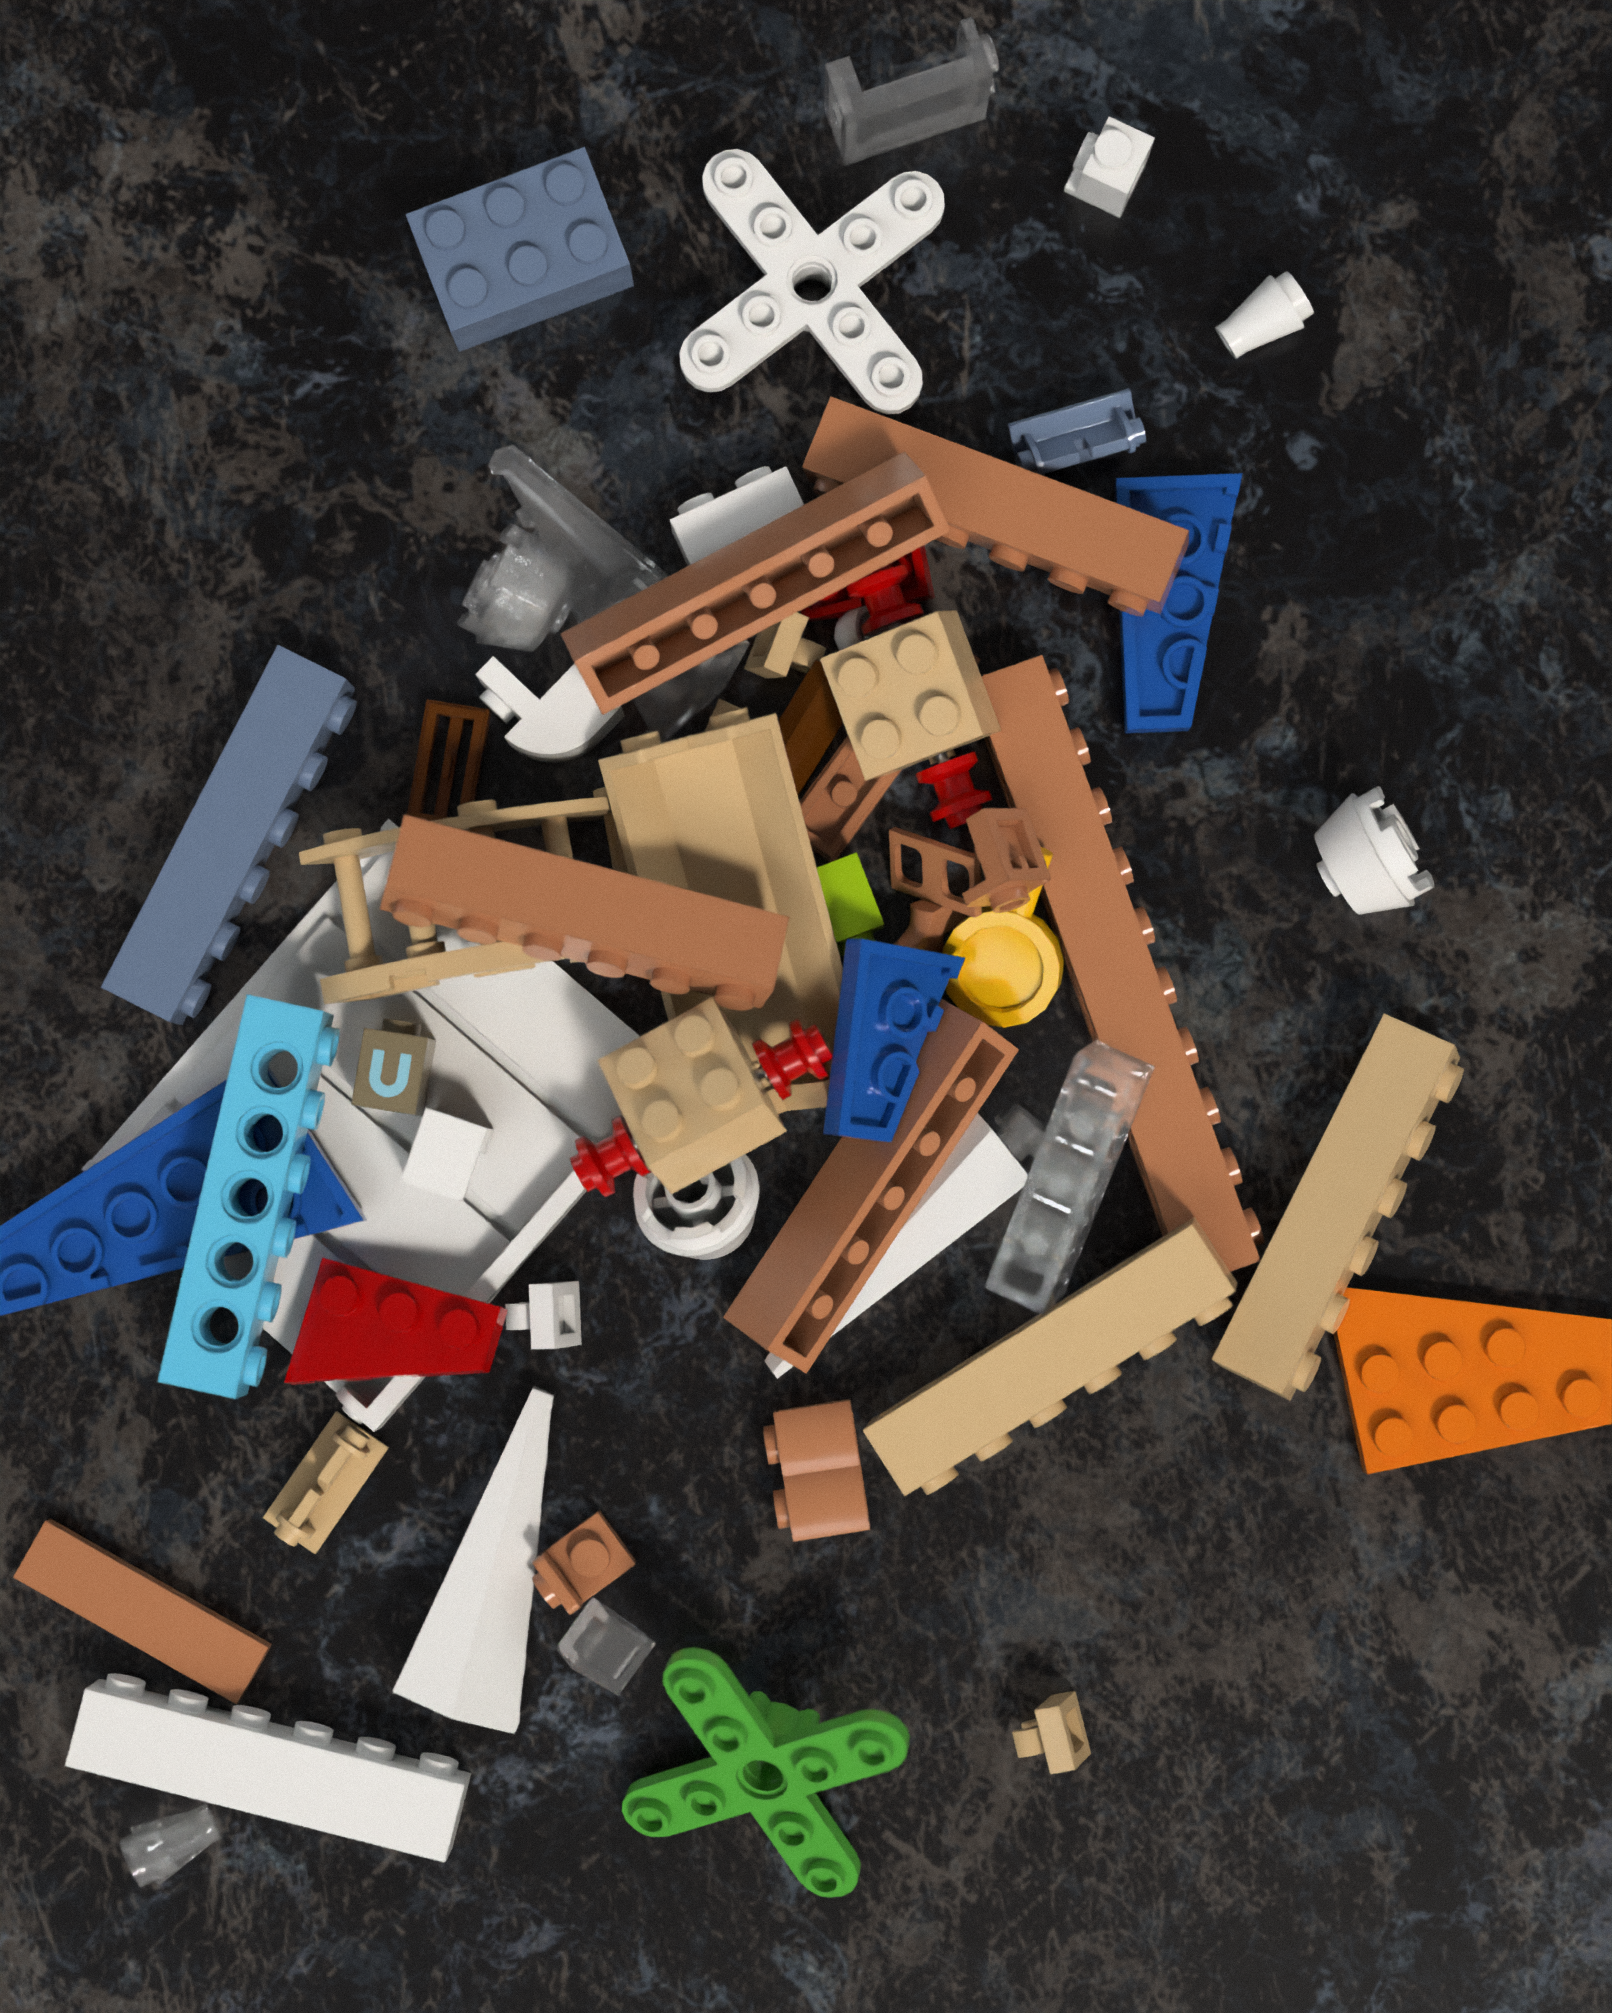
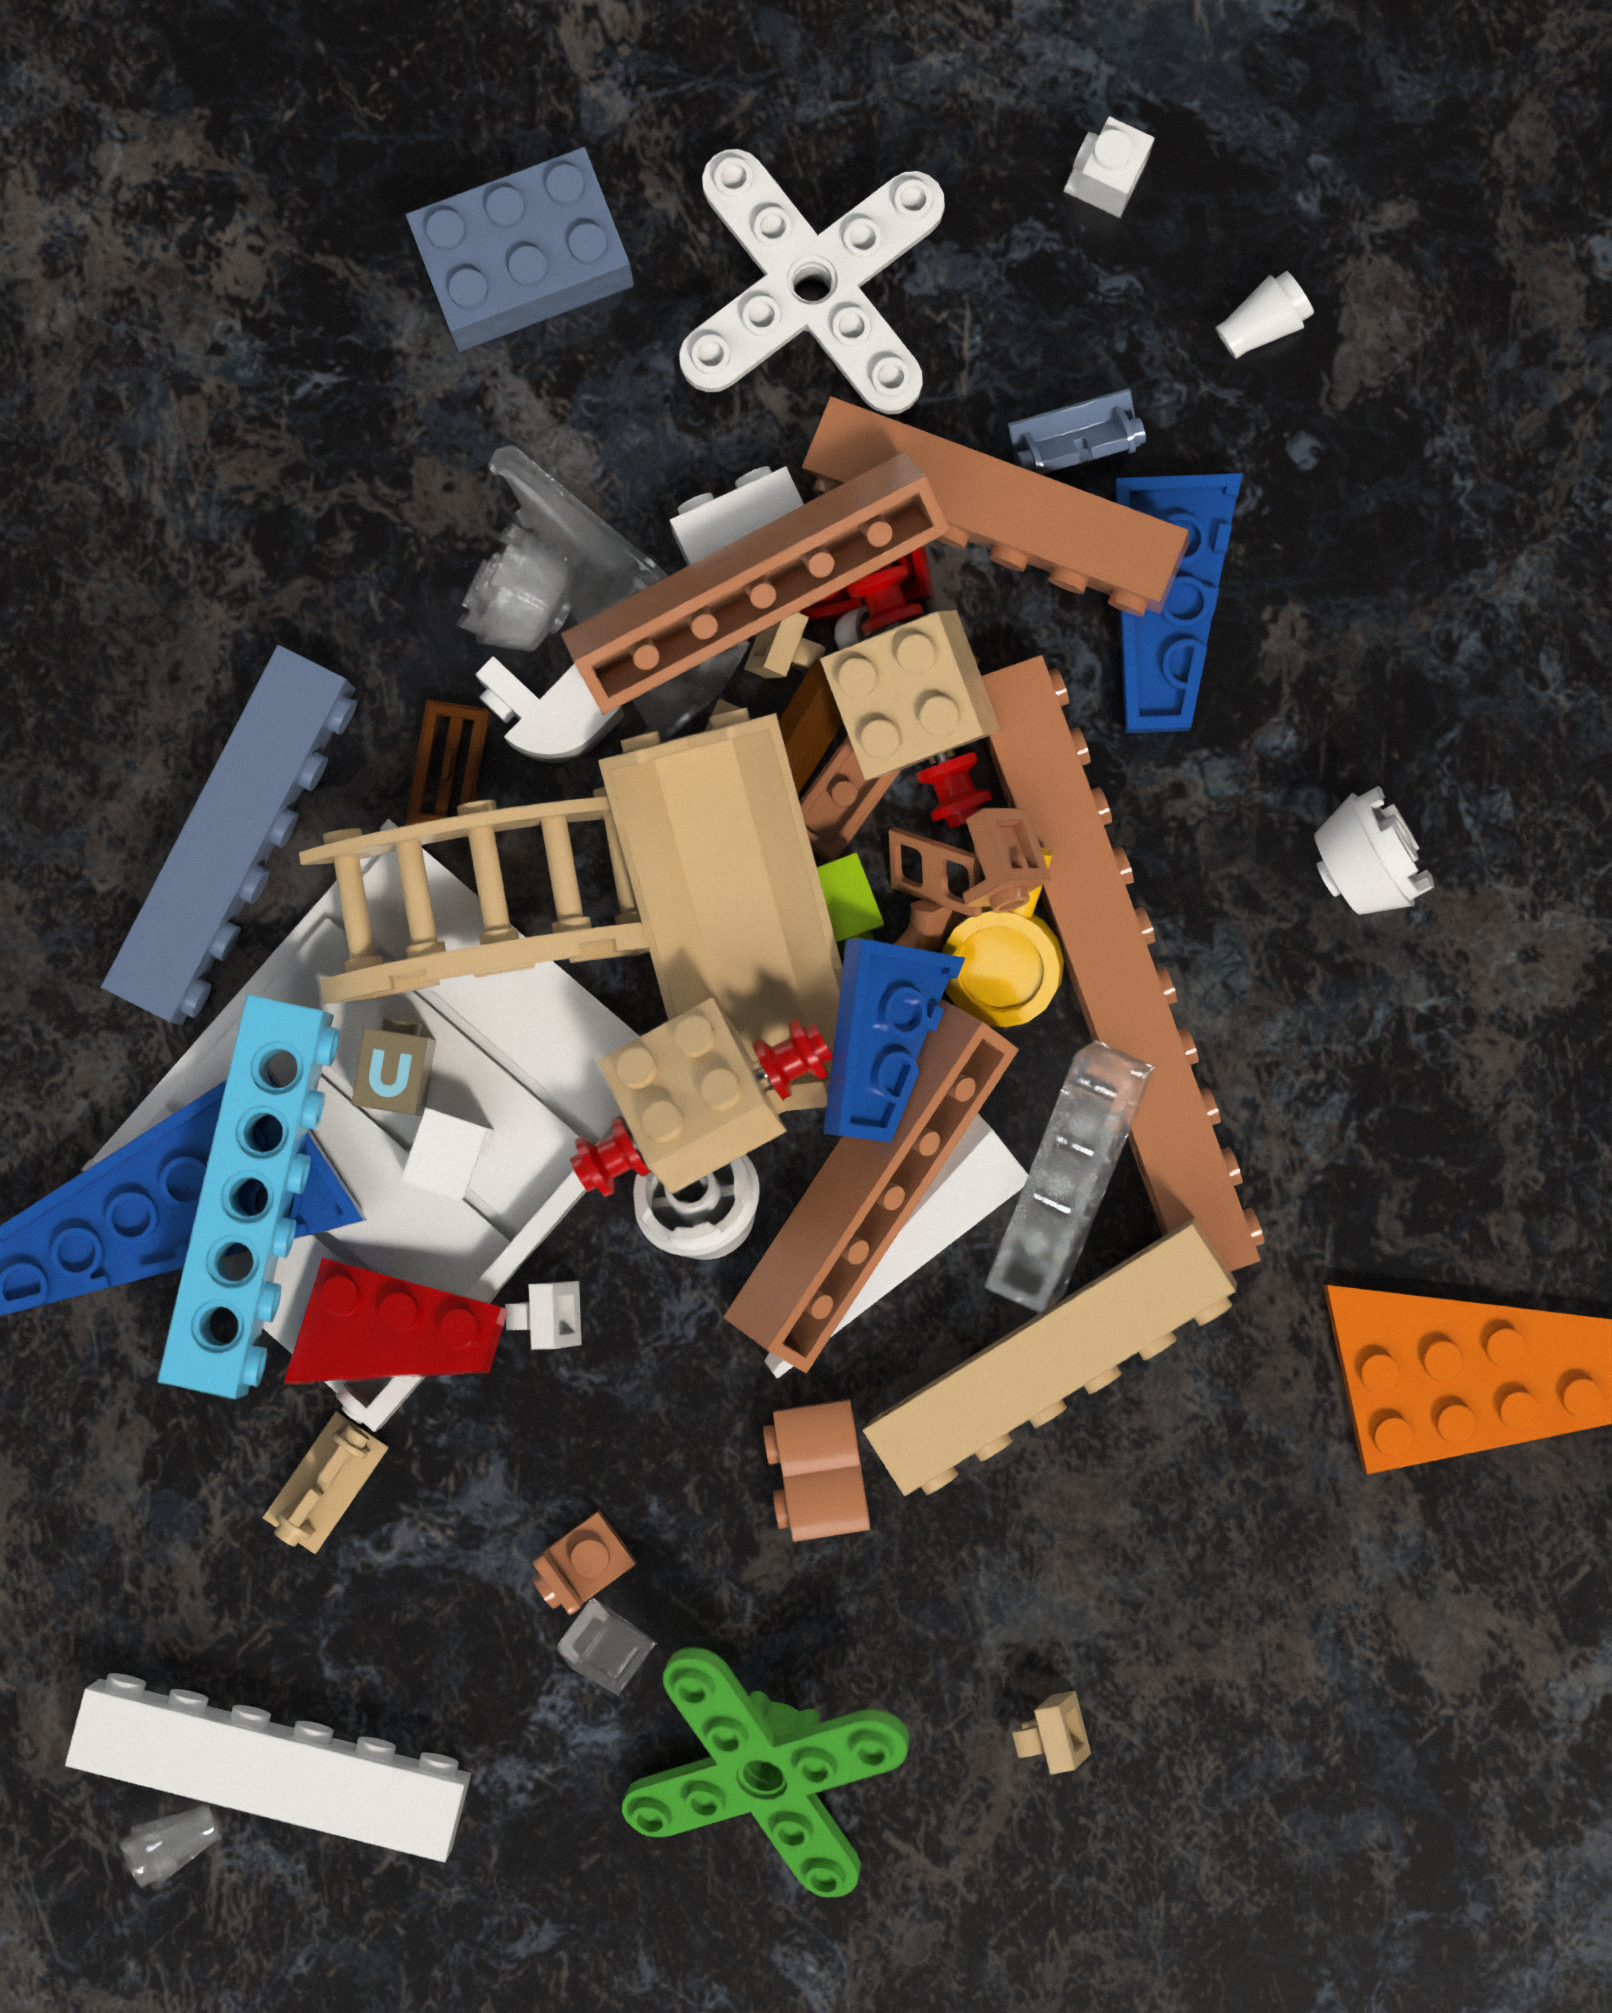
nougat tile [13,1518,272,1704] -> none
nougat brick [380,815,789,1011] -> none
white wedge [392,1386,554,1734] -> none
clear panel [824,17,999,166] -> none
clear plate [994,1103,1053,1161] -> none
tan brick [1212,1014,1464,1401] -> none

